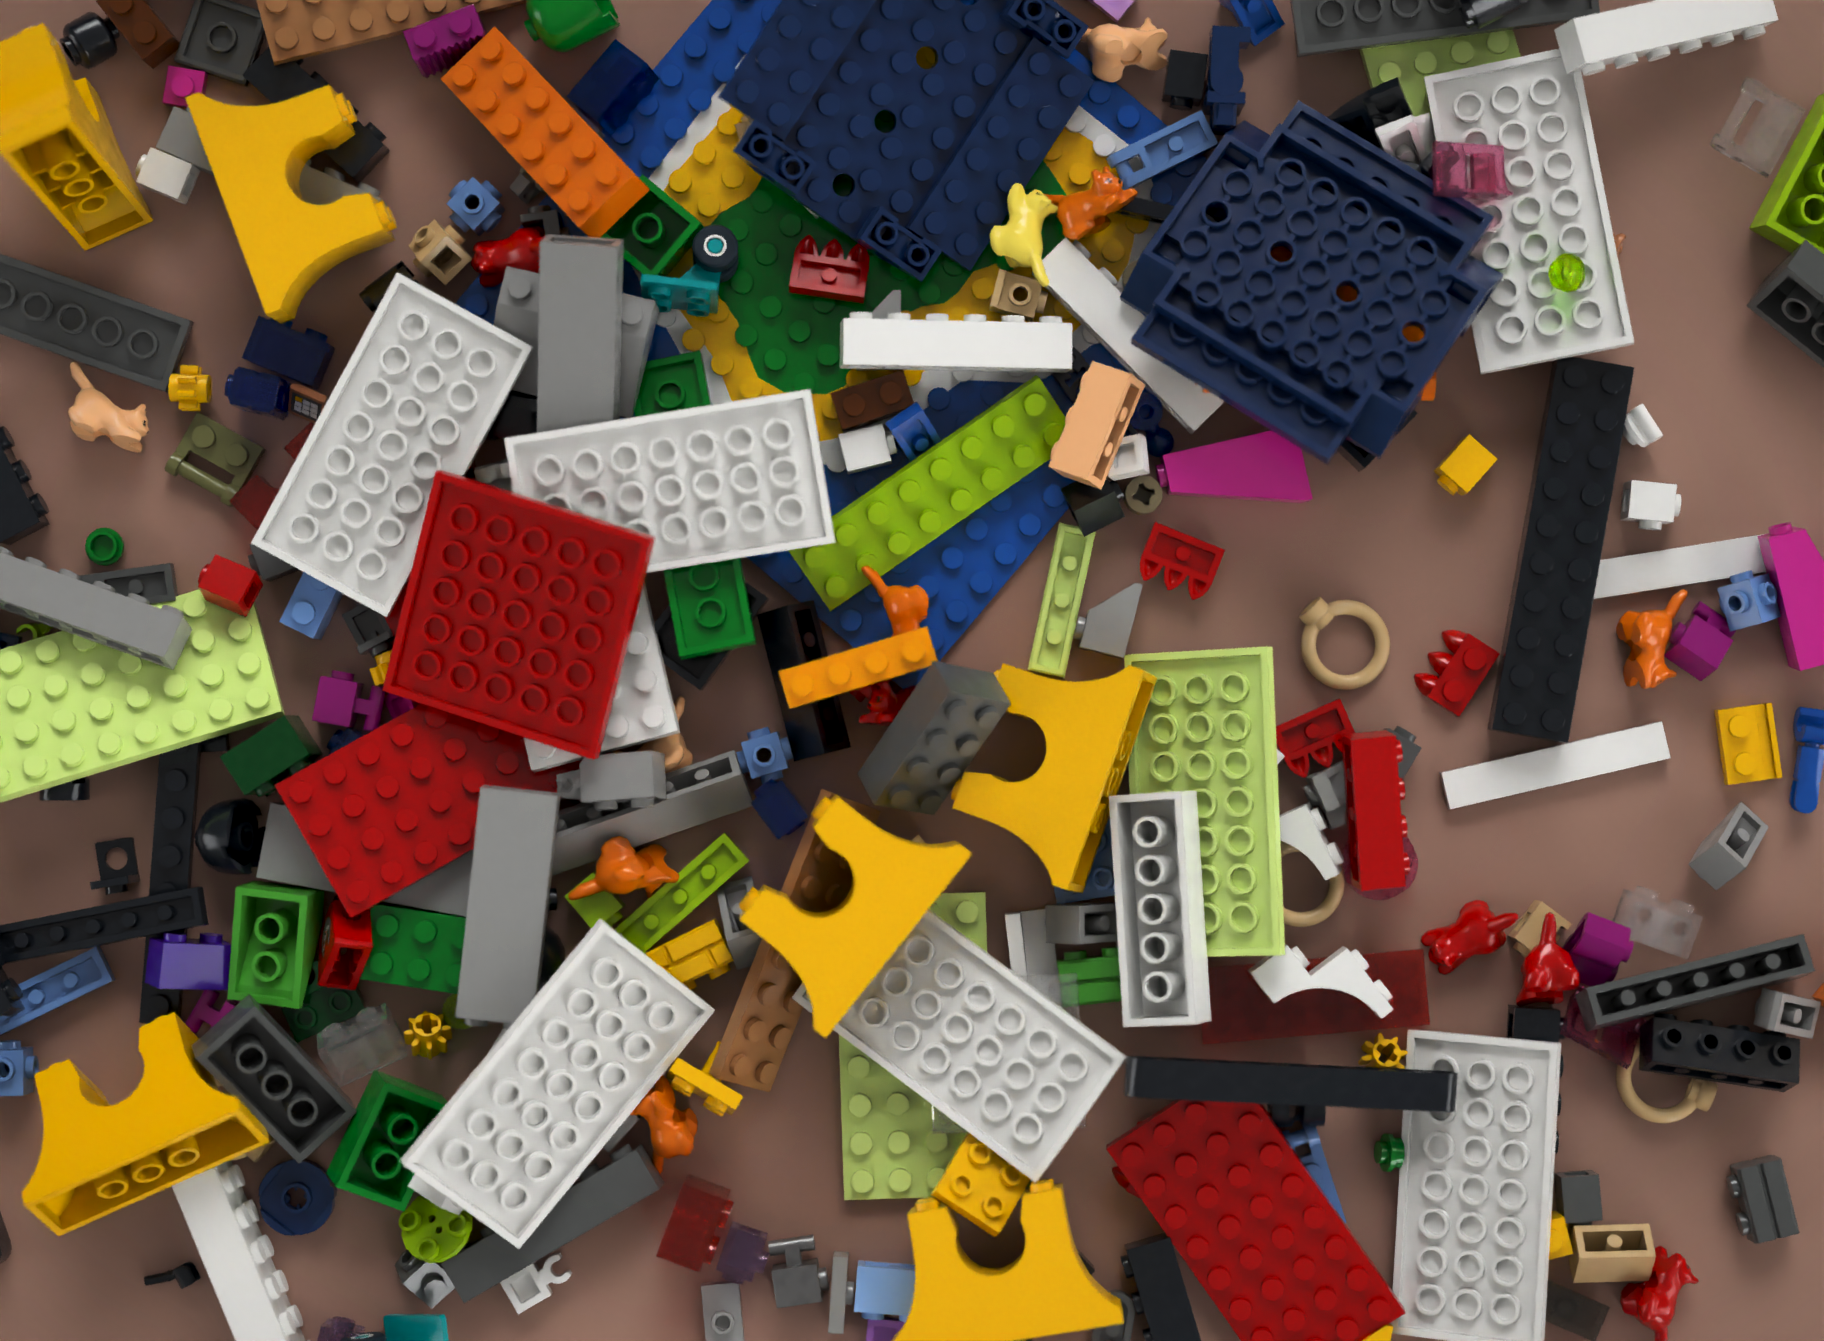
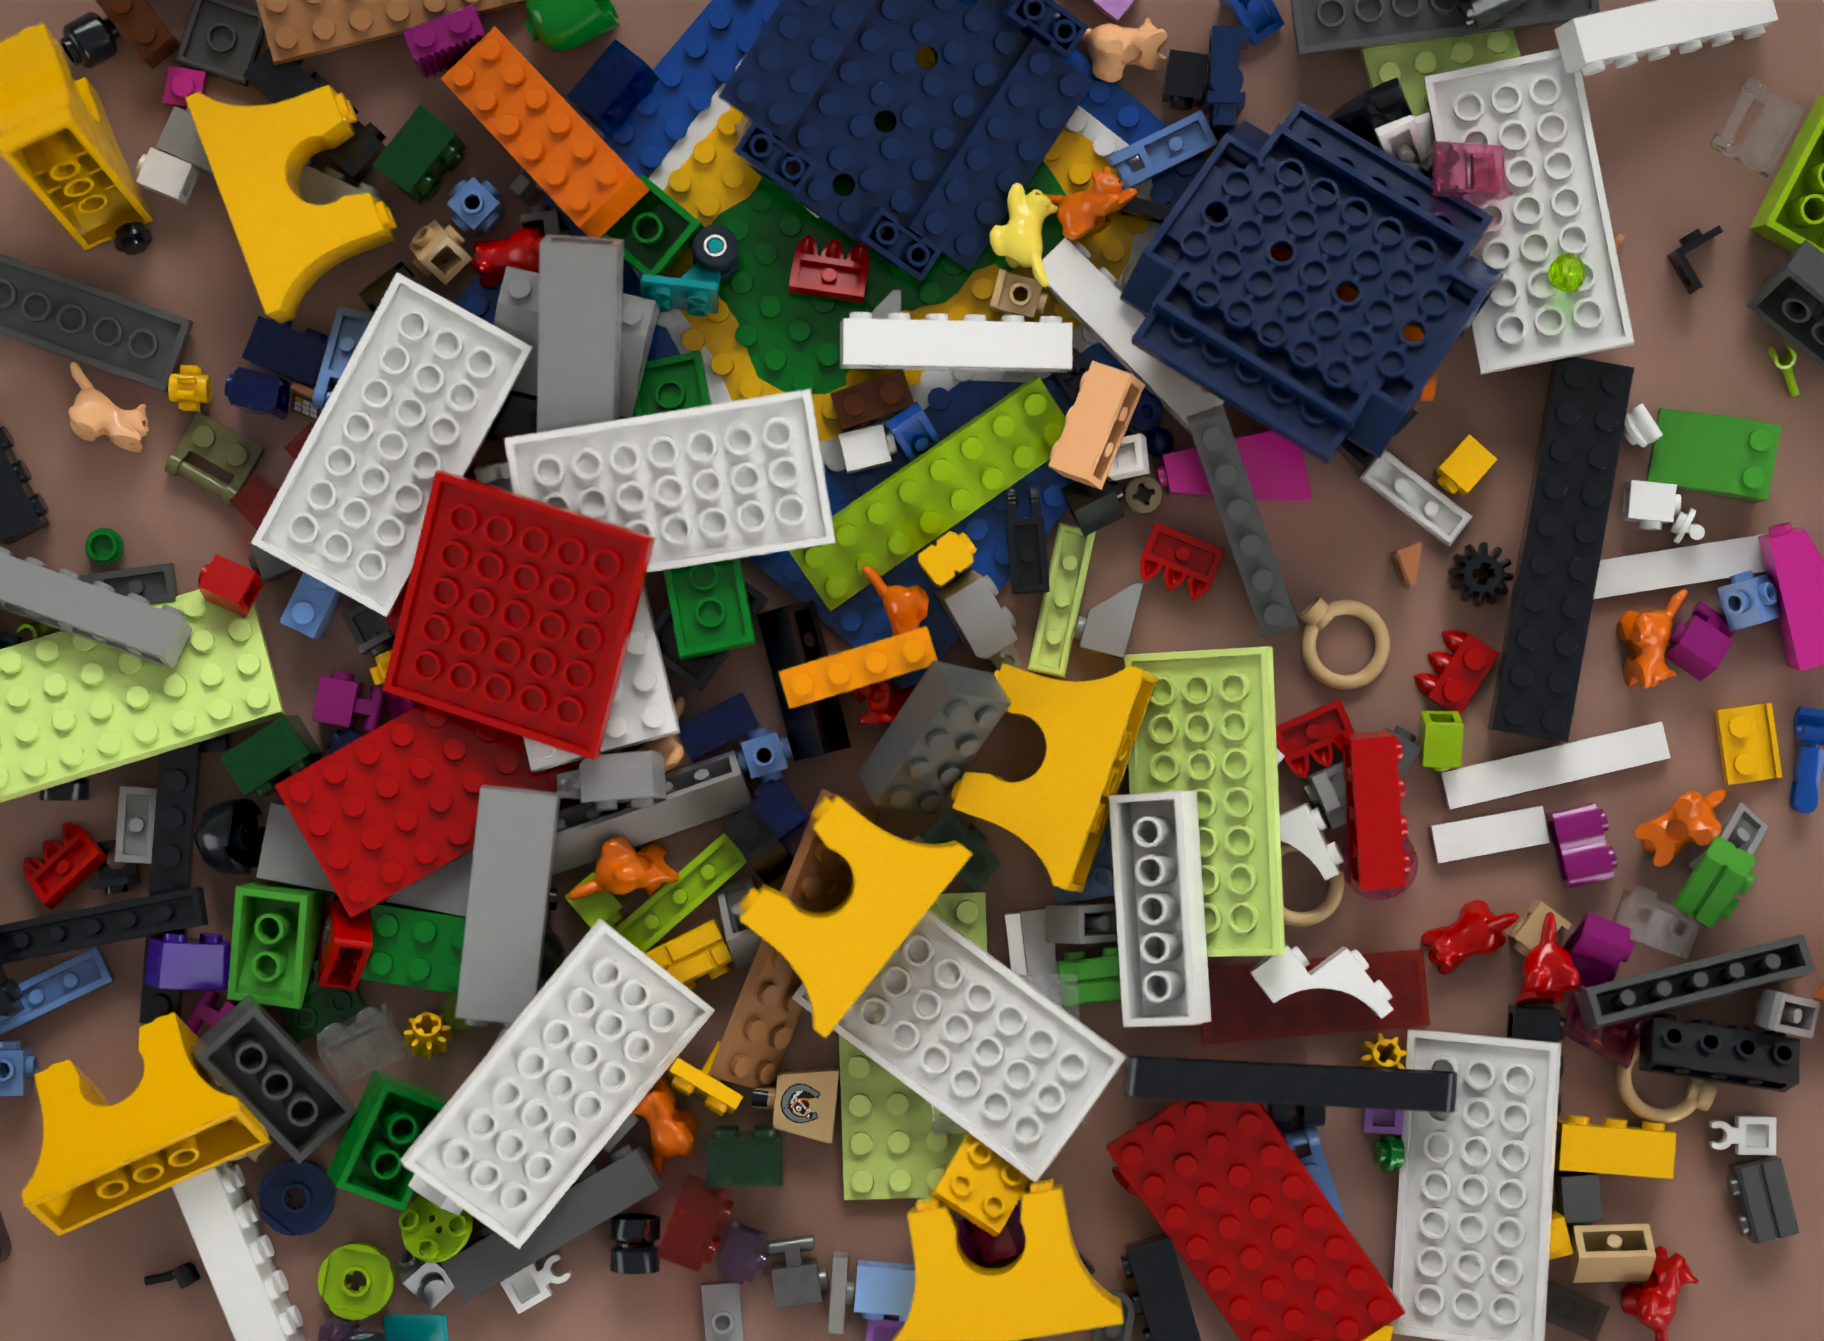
none -> red plate [23,822,108,910]
none -> black plate [114,222,152,255]
none -> light grey plate [114,786,157,864]
none -> medium blue plate [312,306,374,409]
none -> lime plate [317,1242,396,1320]
none -> dark green brick [372,105,466,205]
none -> black wheel [610,1213,660,1274]
none -> clear blue brick [678,692,761,761]
none -> clear green brick [706,1124,786,1187]
none -> black brick [722,803,794,886]
none -> tan torso [752,1067,840,1143]
none -> yellow brick [918,531,977,589]
none -> clear green brick [921,809,1002,891]
none -> light grey hinge [934,569,1022,671]
none -> magenta brick [958,1204,1026,1264]
none -> black hinge [1006,487,1050,595]
none -> dark grey brick [1186,404,1298,637]
none -> white tile [1358,450,1473,547]
none -> medium lavender plate [1362,1108,1403,1135]
none -> nougat slope [1391,541,1423,588]
none -> lime brick [1418,711,1464,771]
none -> white tile [1429,805,1550,863]
none -> black gear [1448,542,1514,607]
none -> magenta brick [1546,803,1617,888]
none -> yellow brick [1554,1115,1677,1179]
none -> orange animal [1634,789,1726,867]
none -> bright green slope [1646,408,1782,503]
none -> black bracket [1667,225,1723,294]
none -> white plate [1670,508,1705,544]
none -> bright green brick [1674,836,1756,928]
none -> white plate [1708,1115,1777,1155]
none -> lime hand [1768,341,1800,397]

